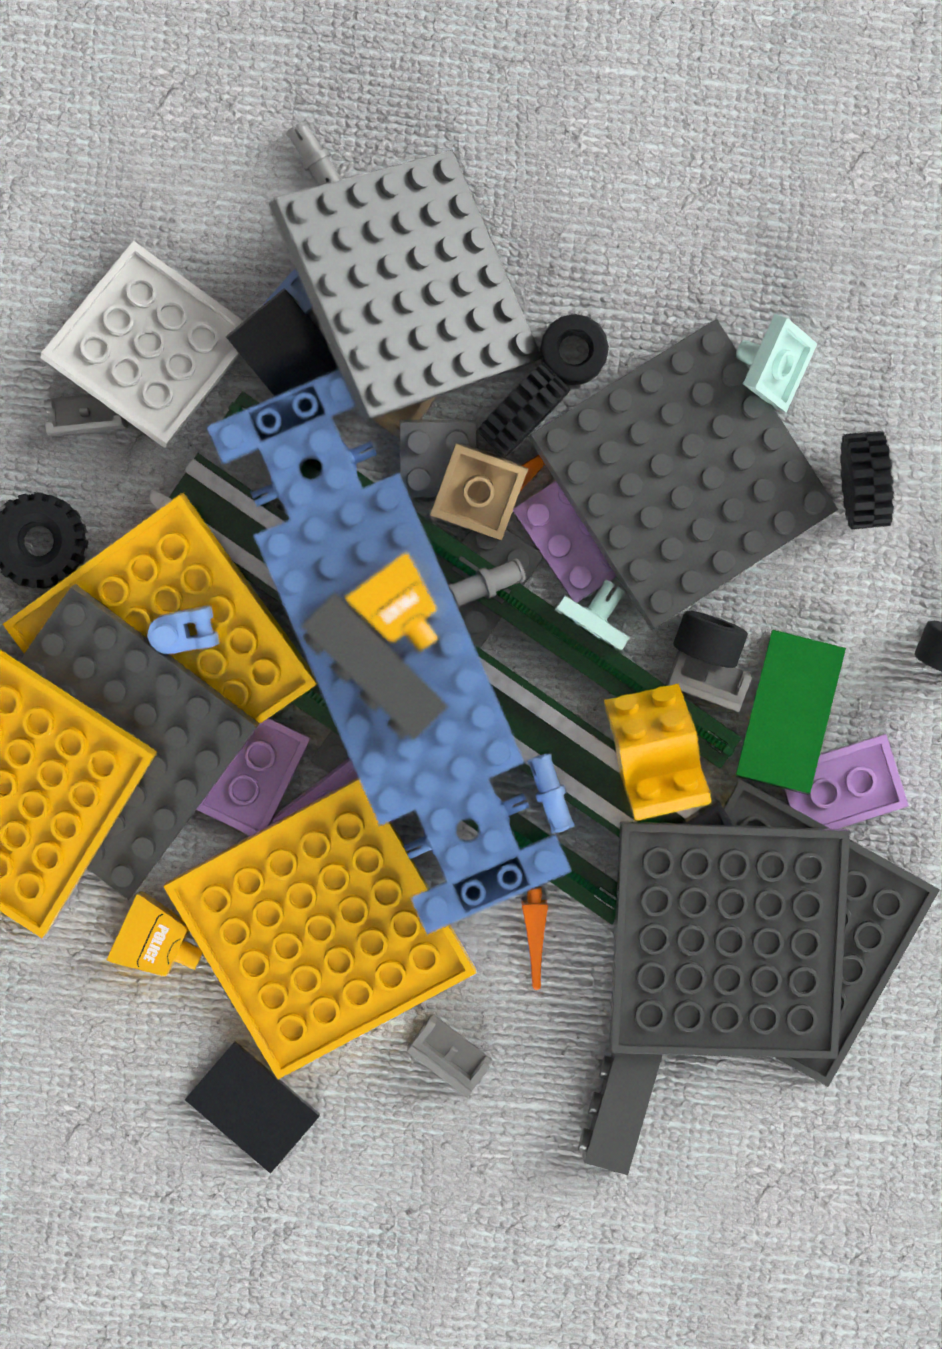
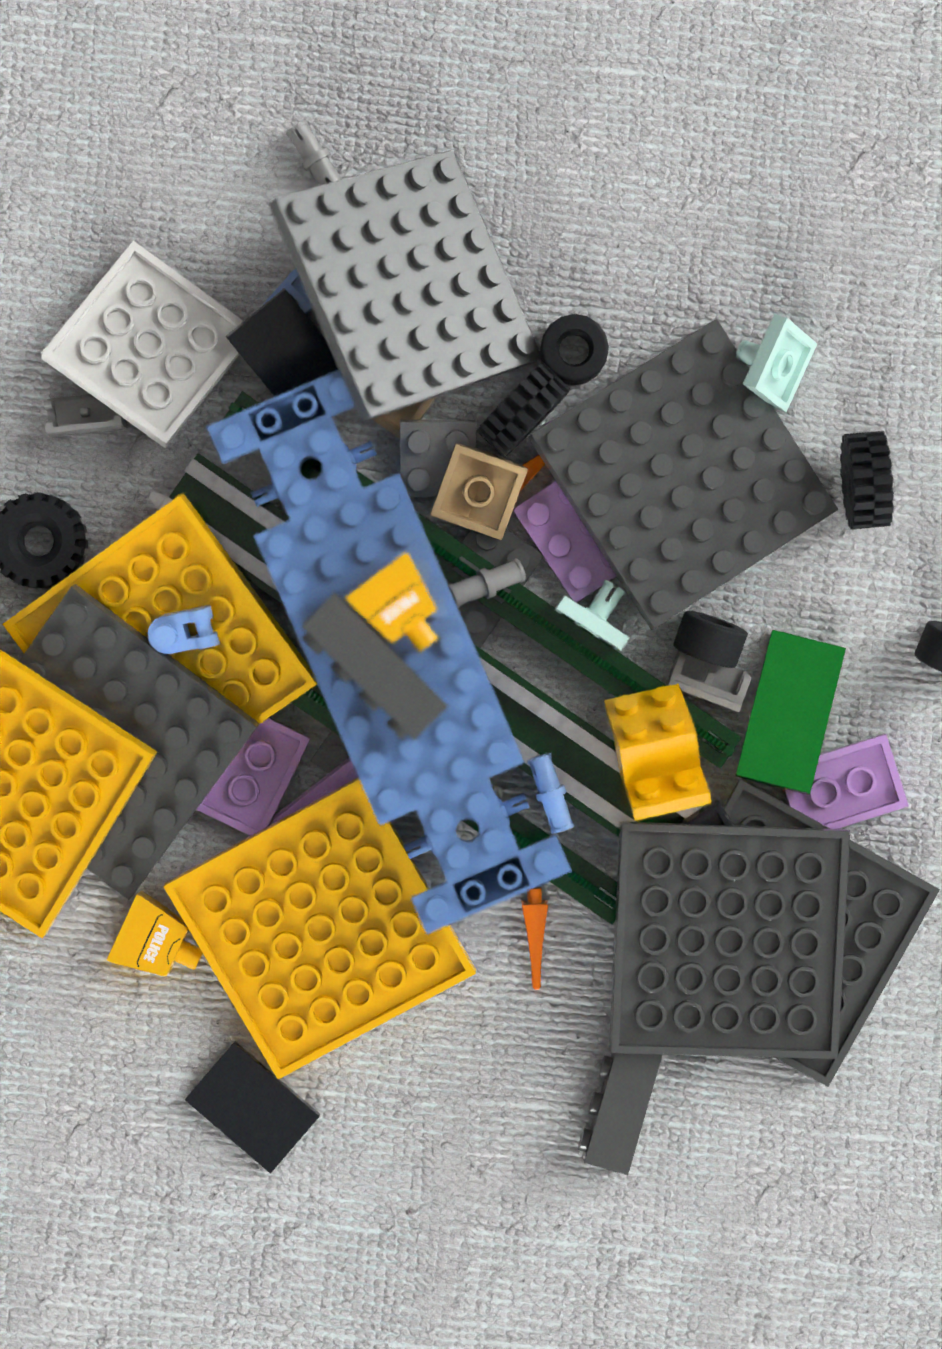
light grey hinge [407,1013,492,1098] -> none

